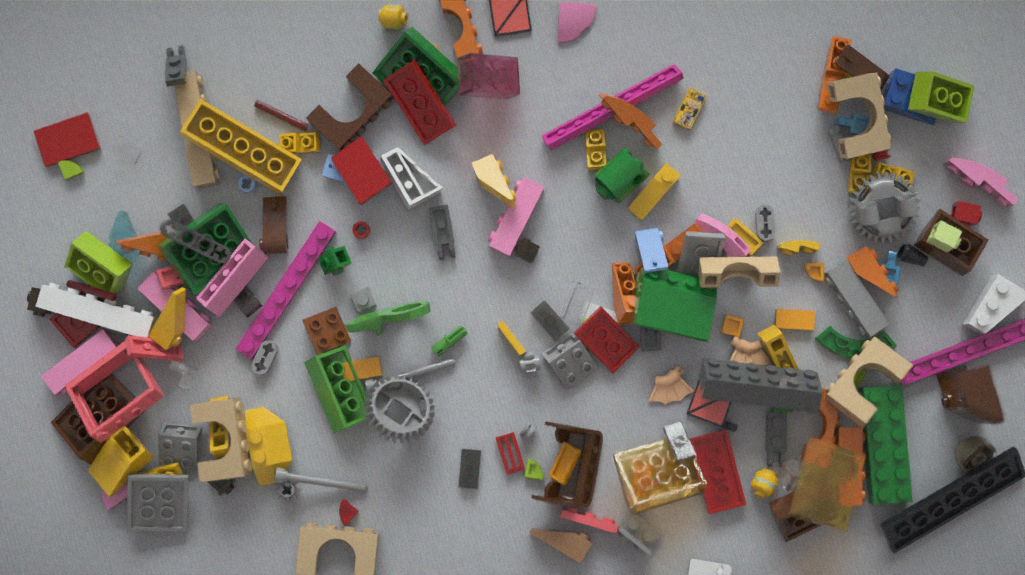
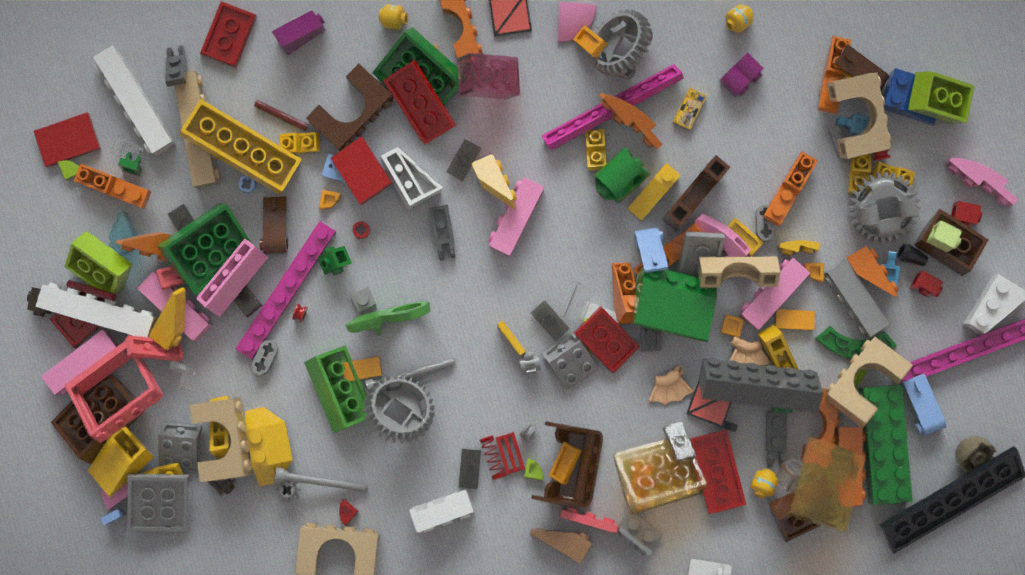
dark grey beam [160,220,231,263] -> none
dark orange hinge [302,307,351,355] -> none
bright green axle [431,326,468,357] -> none
dark brown bracket [514,237,540,263] -> none
reddish brown windscreen [936,365,1005,425] -> none
none -> orange slope [73,164,151,209]
none -> white brick [93,45,176,156]
none -> light blue tile [100,509,126,525]
none -> green tile [118,152,142,176]
none -> red tile [200,1,257,68]
none -> magenta slope [272,10,325,56]
none -> red bush [292,304,308,323]
none -> light orange tile [319,190,341,210]
none -> white wedge [409,488,474,533]
none -> clear smoke plate [446,139,481,182]
none -> red piece [479,435,506,480]
none -> light orange tile [573,25,608,59]
none -> light grey piece [588,9,653,79]
none -> reddish brown arch [662,155,731,231]
none -> magenta brick [719,53,764,97]
none -> yellow head [725,4,754,33]
none -> bright pink brick [739,258,810,330]
none -> orange slope [763,151,818,227]
none -> light blue door [902,374,946,436]
none -> red brick [909,270,943,298]

